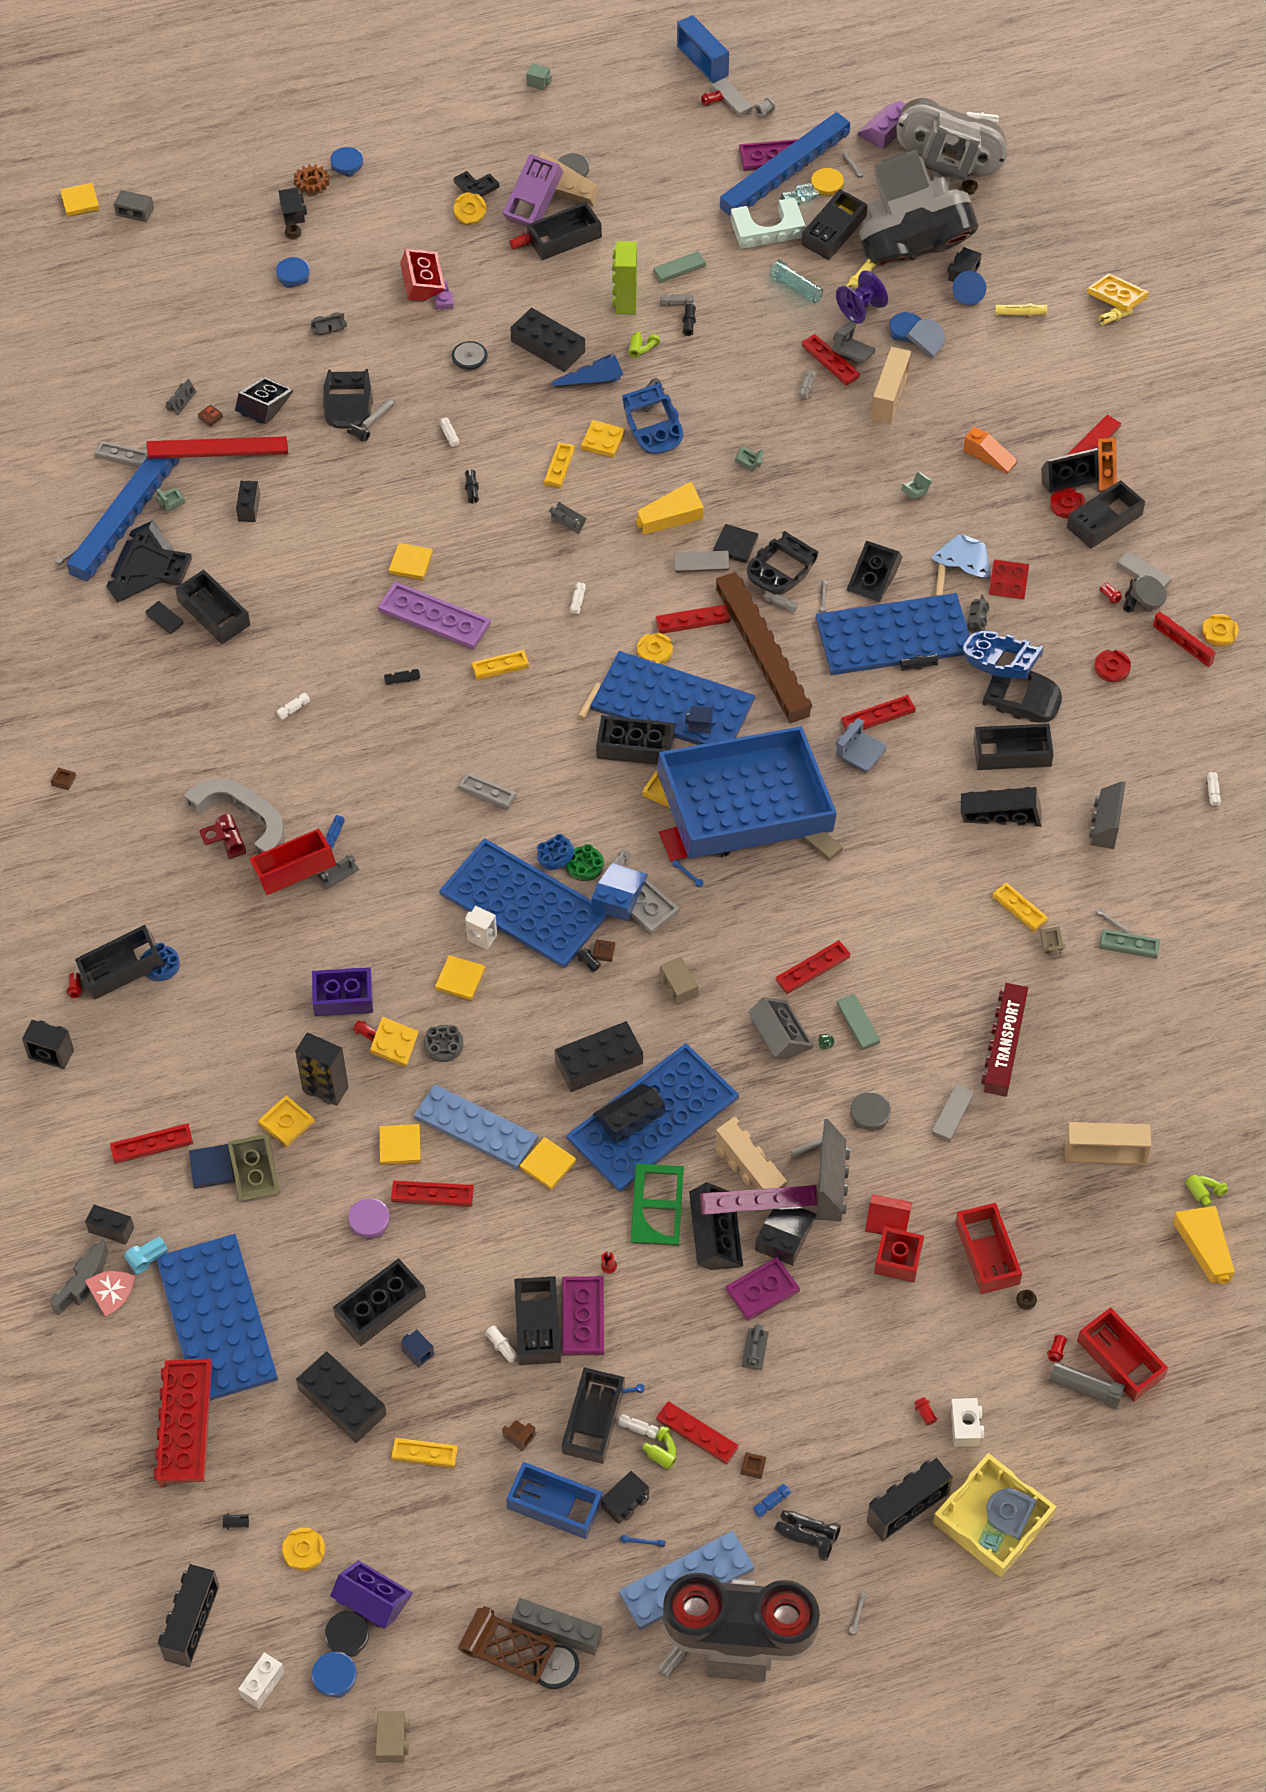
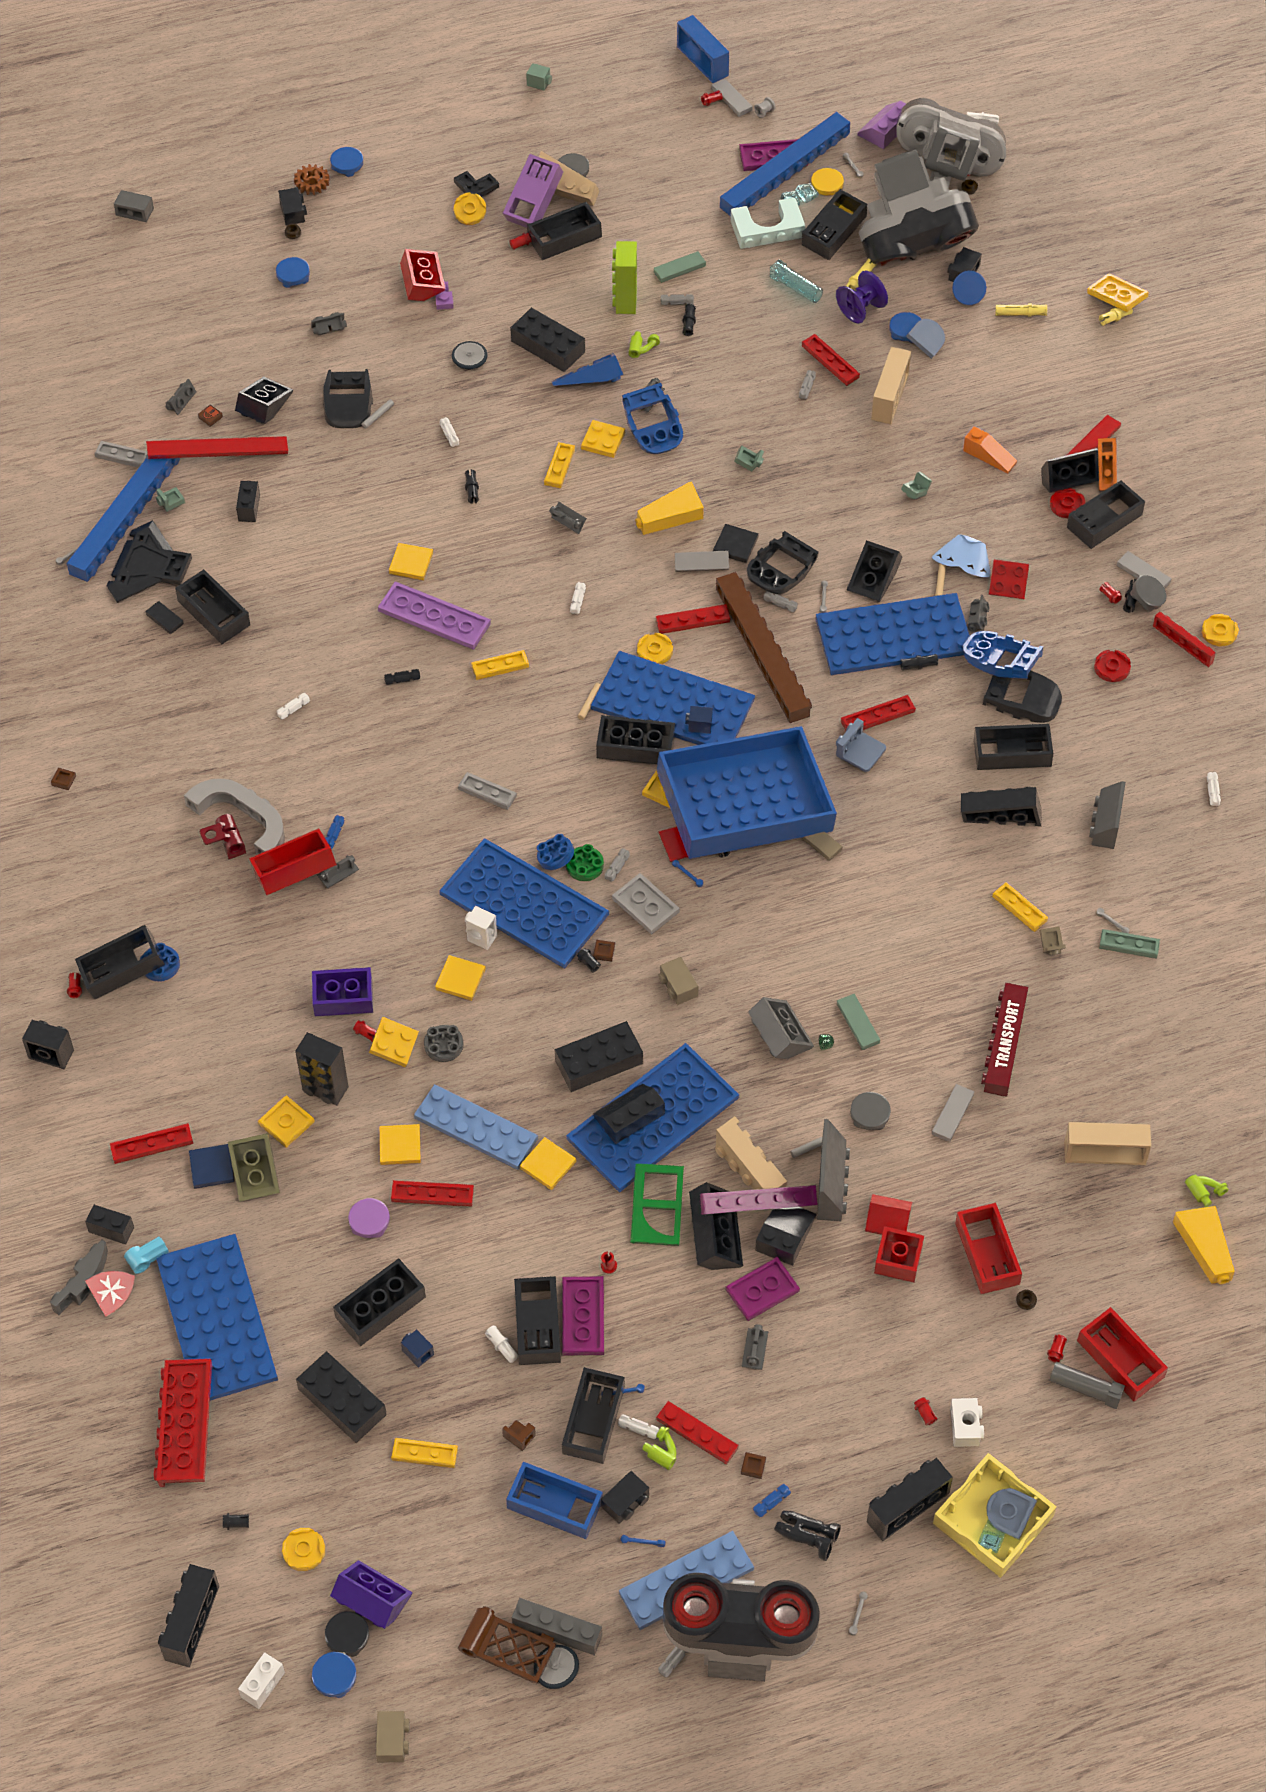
yellow tile [60,183,100,216] -> none
black pin [347,423,370,441] -> none
blue slope [591,863,648,921] -> none
red plate [776,940,851,994] -> none
dark grey bracket [832,321,876,363] -> none

